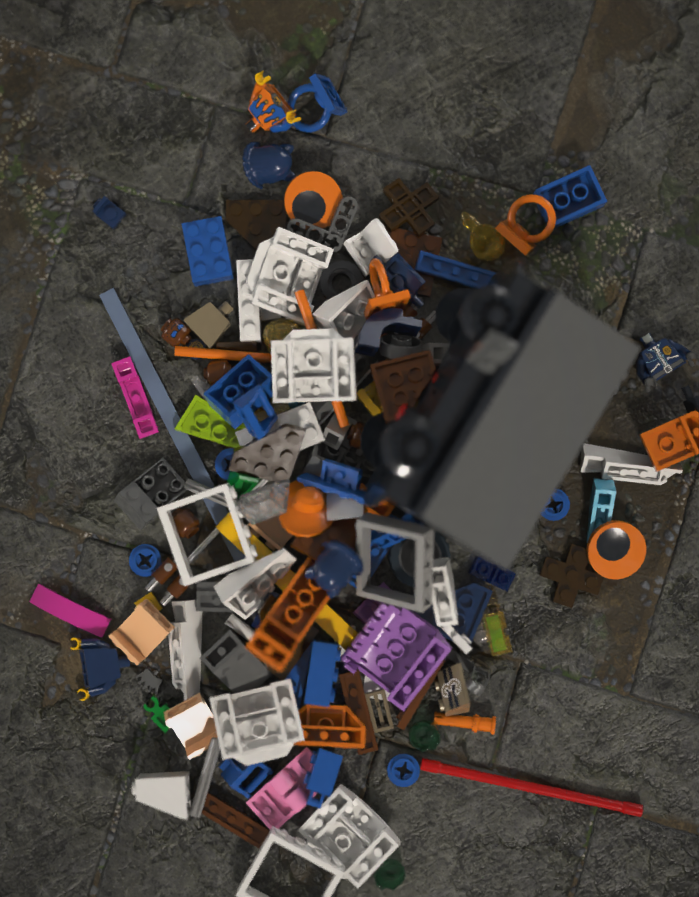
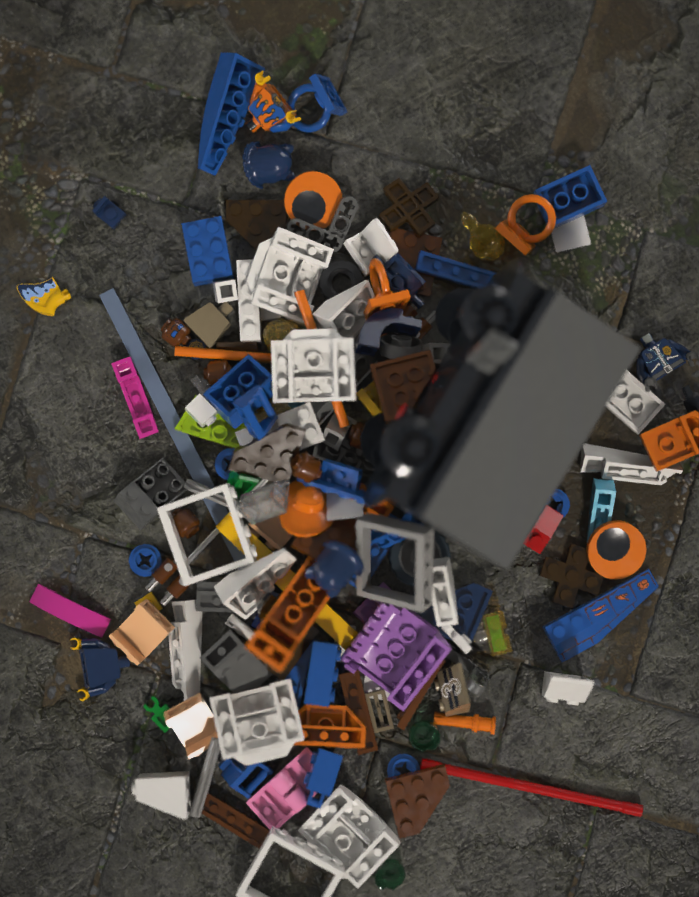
dark grey piece [136,668,163,694] -> none
clear blue slope [468,556,516,592] -> none
none -> yellow arm [17,277,71,316]
none -> white brick [185,393,217,428]
none -> blue wedge [198,52,265,175]
none -> white brick [213,279,238,303]
none -> reddish brown head [290,452,322,483]
none -> reddish brown plate [385,764,450,839]
none -> red slope [524,505,564,554]
none -> white slope [541,671,594,706]
none -> blue wedge [542,569,659,662]
none -> white sticker [552,216,591,252]
none -> white plate [606,371,665,435]

